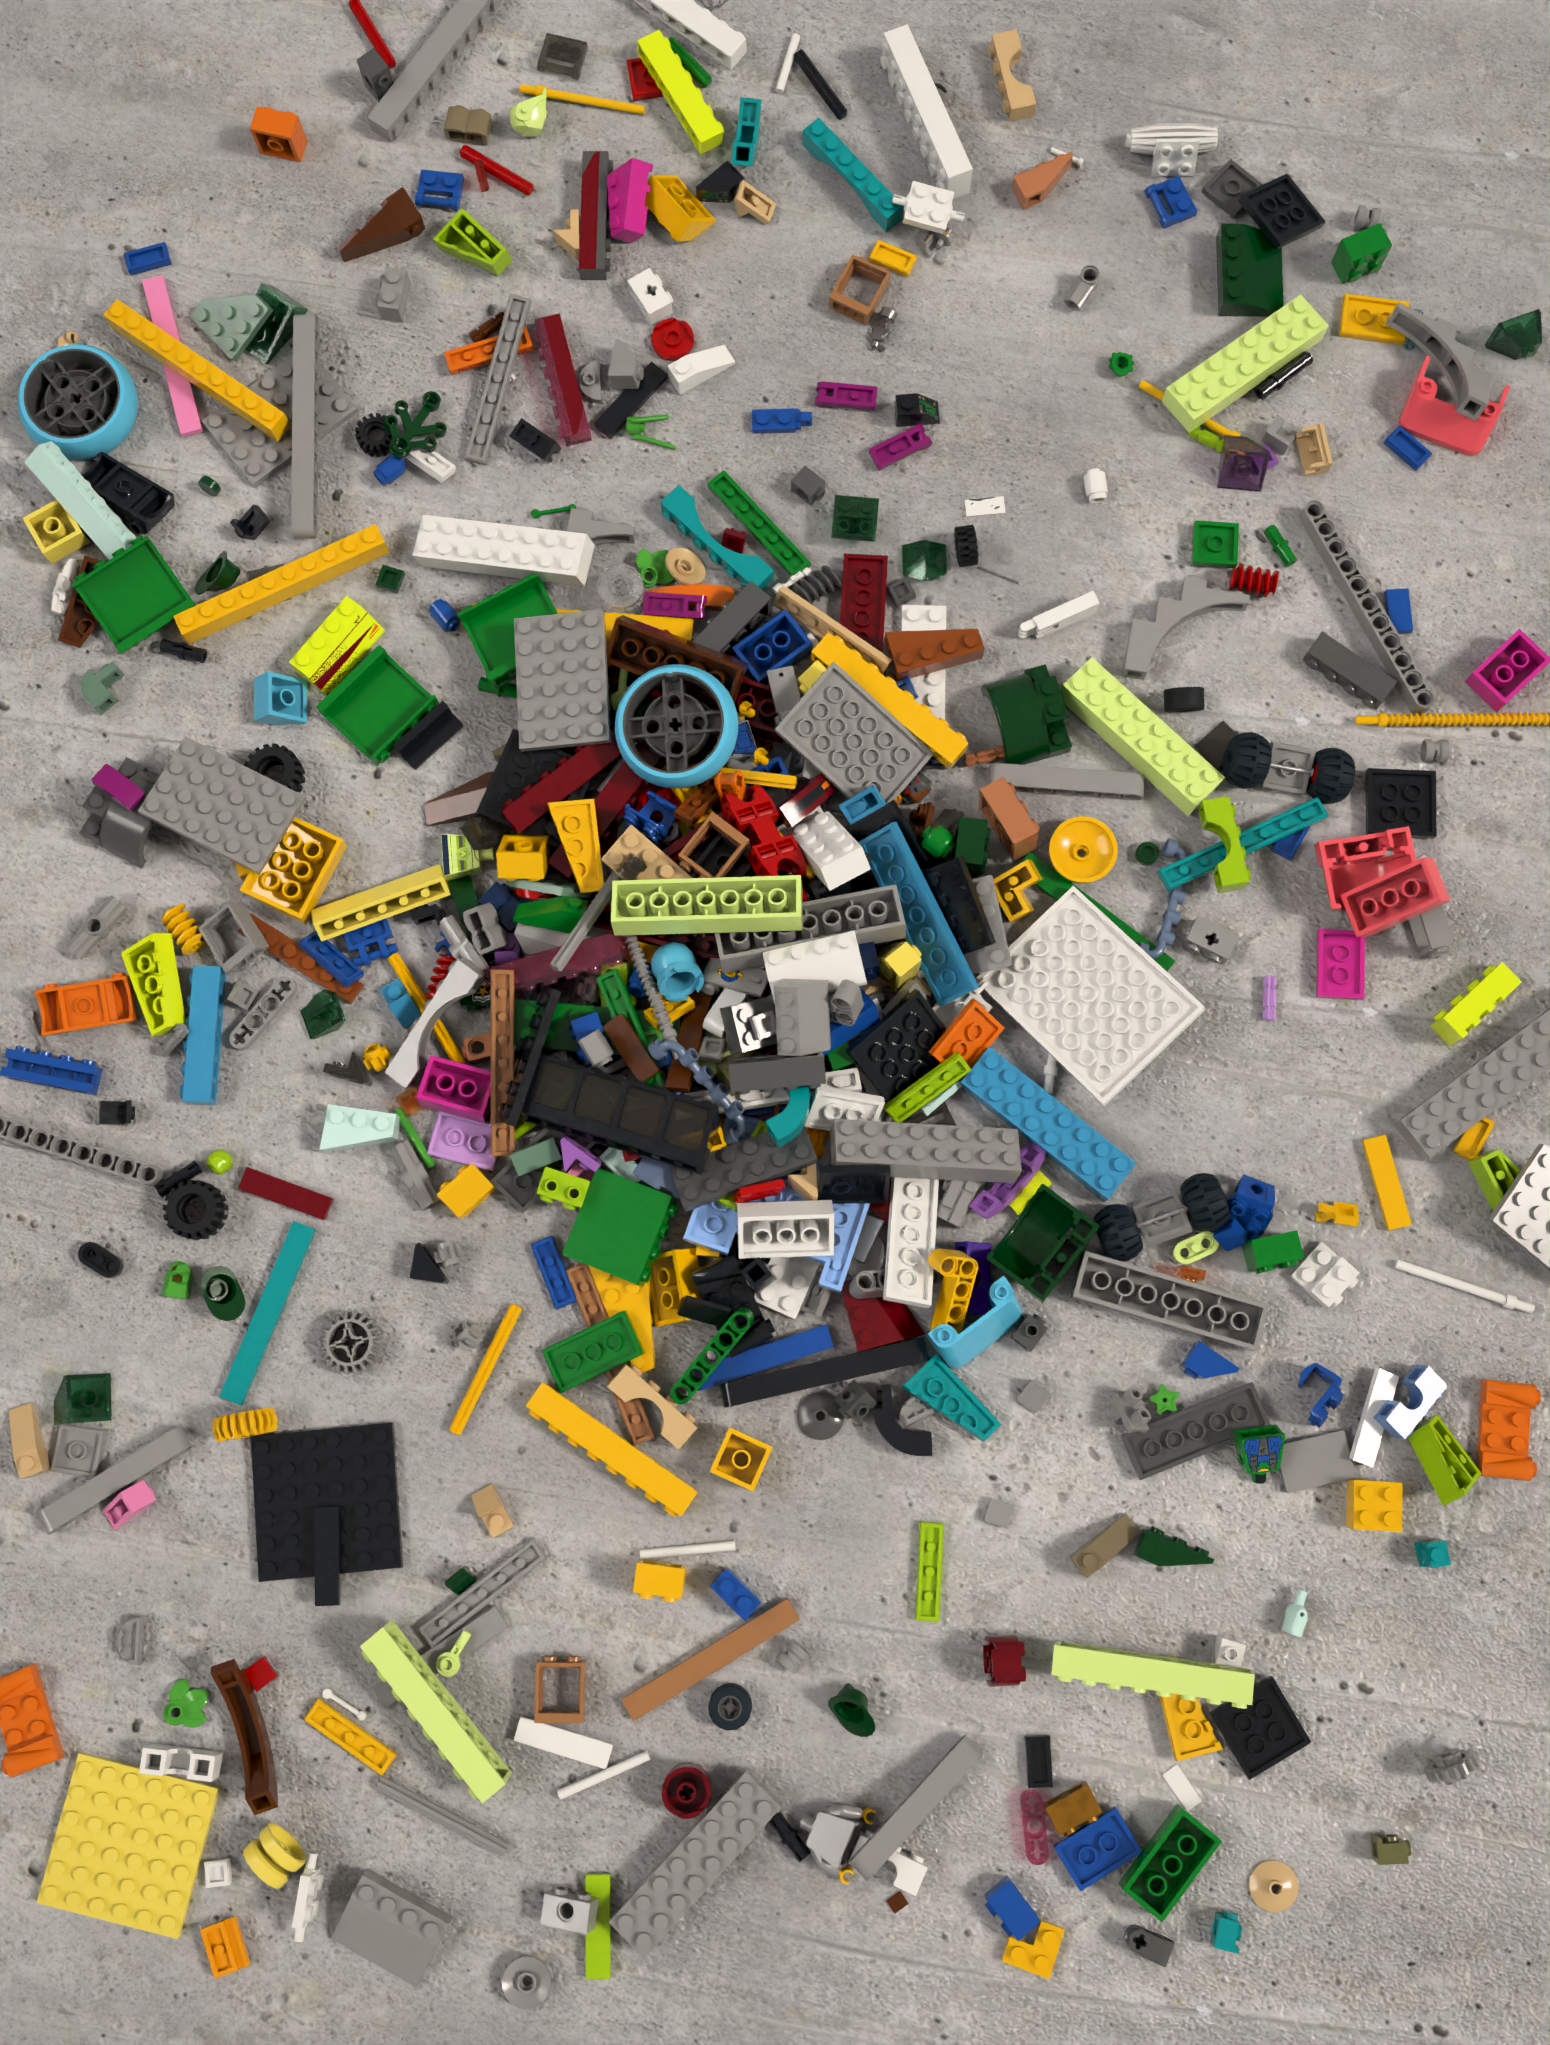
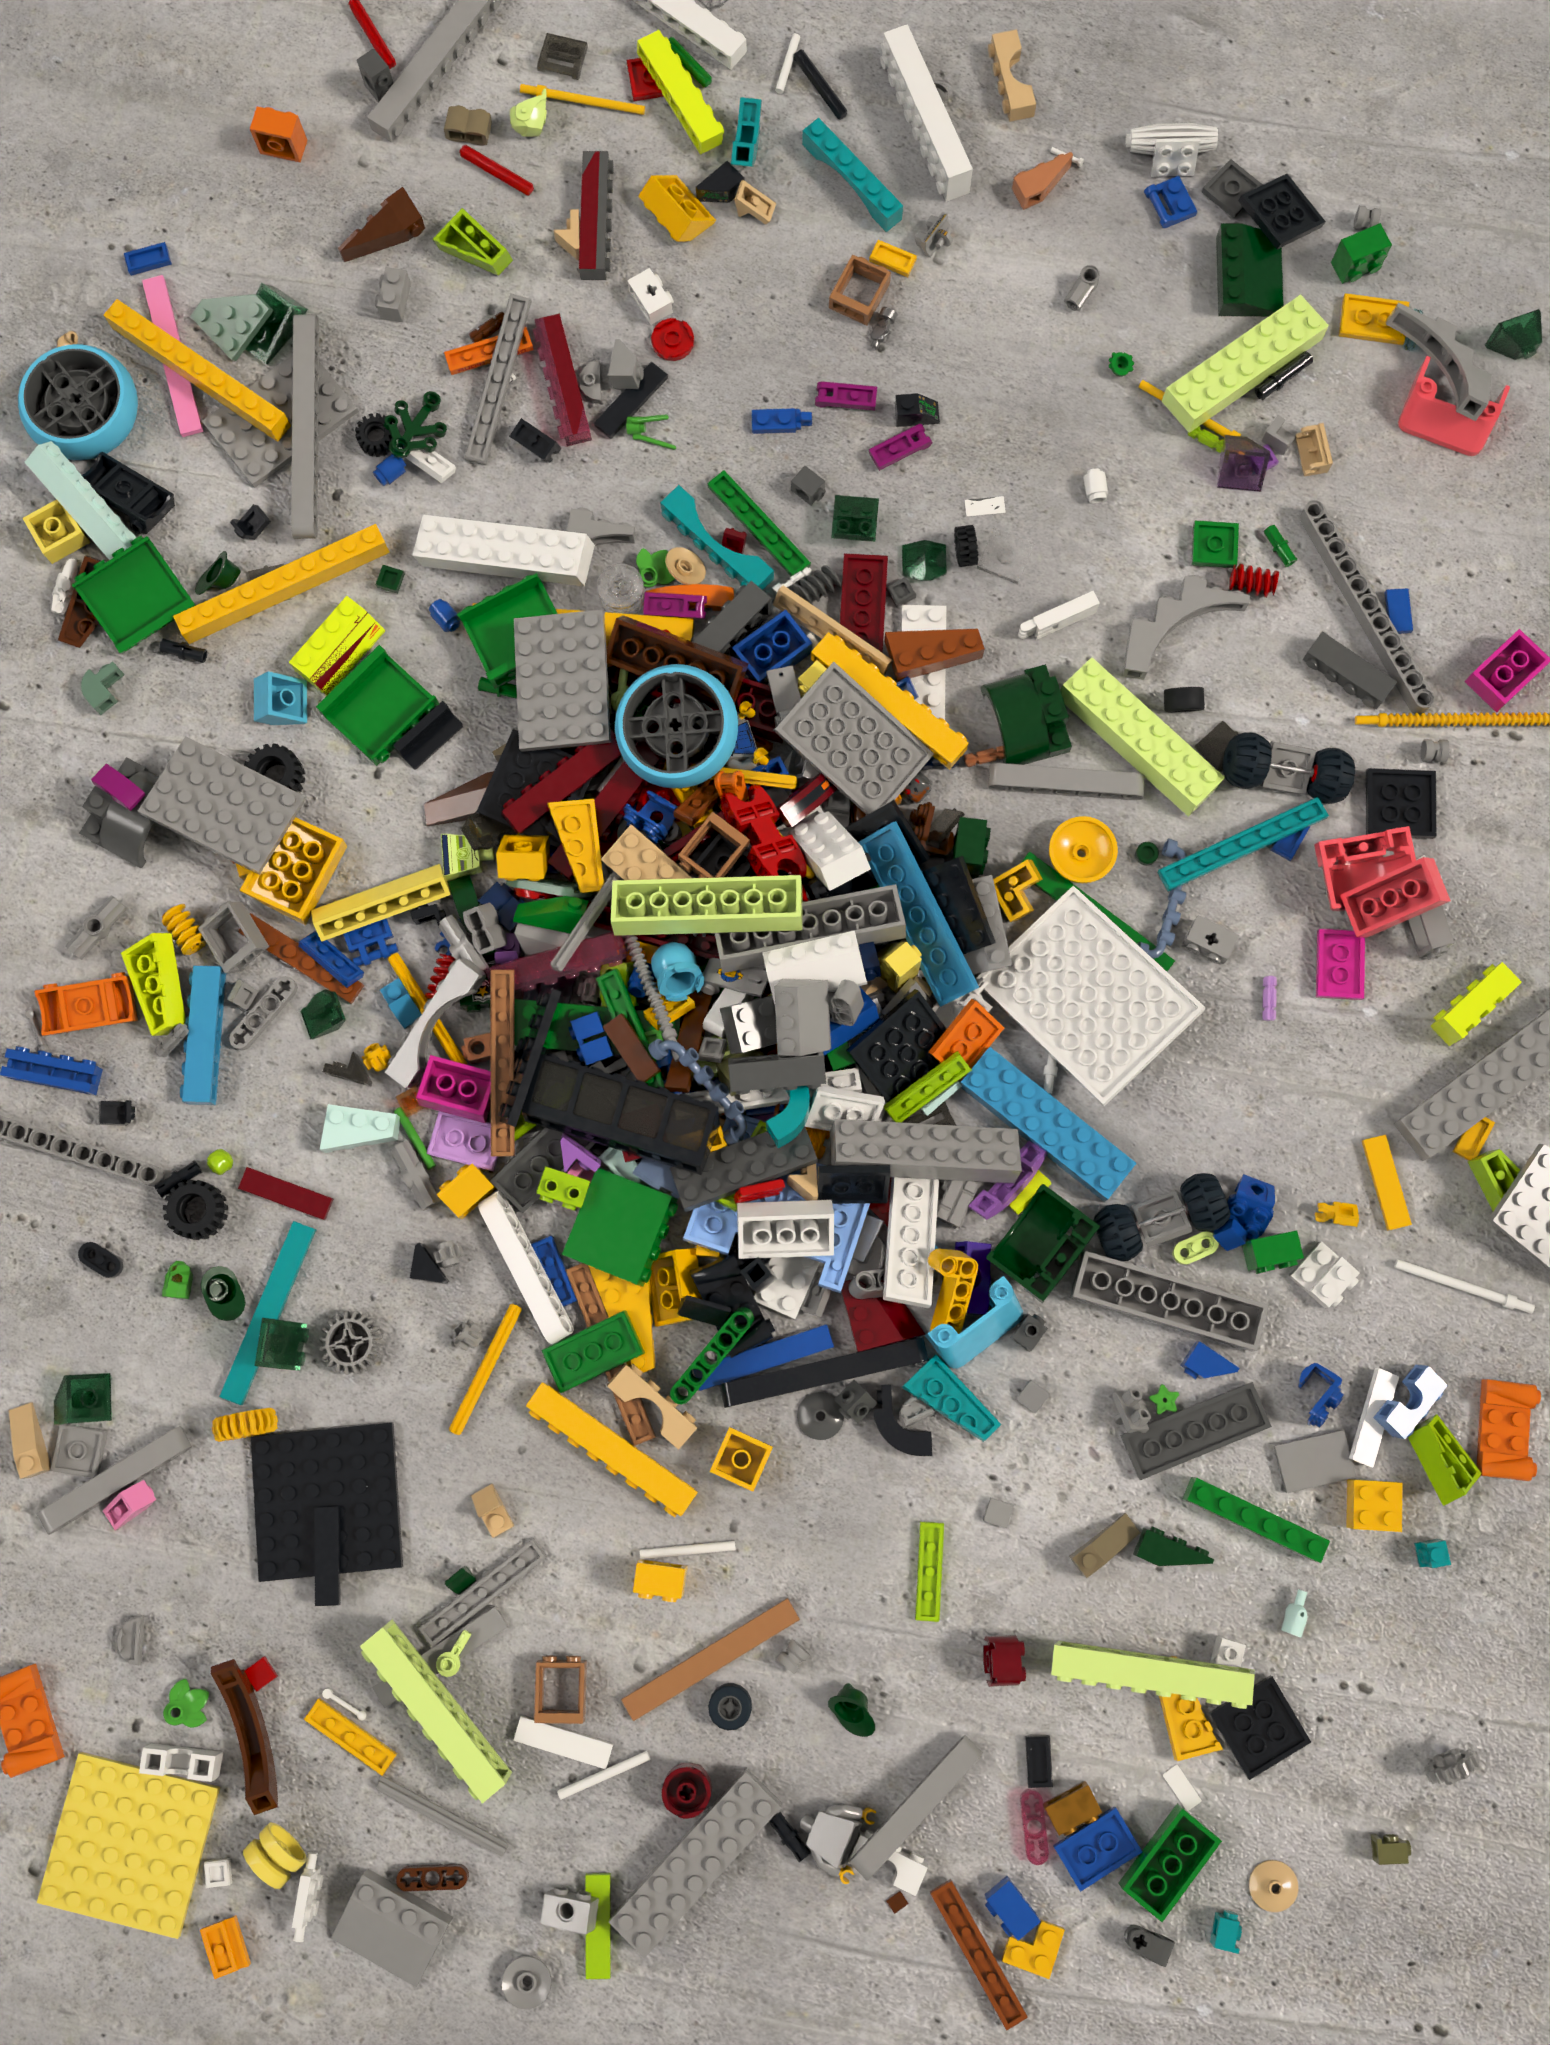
dark green tile [198,476,221,497] -> none
blue plate [415,169,464,211] -> none
clear red tile [474,160,489,192] -> none
sand green tile [510,1136,562,1176] -> none
green hinge [531,504,577,519] -> none
light grey brick [578,1029,614,1067] -> none
dark pink wedge [607,158,653,243] -> none
clear smoke wheel [615,852,648,880] -> none
white slope [668,345,736,395] -> none
blue brick [710,1567,762,1621] -> none
light grey tile [749,1010,777,1040] -> none
dark azure slope [839,785,886,825] -> none
white plate [892,181,965,234] -> none
green head [921,824,955,858] -> none
nougat brick [979,776,1040,861] -> none
clear orange plate [1177,1265,1206,1283] -> none
lime arch [1198,796,1251,893] -> none
torso [1233,1425,1285,1484] -> none
blue tile [1383,425,1432,471] -> none
none -> clear green slope [255,1318,309,1371]
none -> reddish brown beam [396,1864,469,1891]
none -> white beam [478,1191,574,1344]
none -> dark orange plate [930,1879,1028,2030]
none -> green brick [1182,1477,1330,1563]

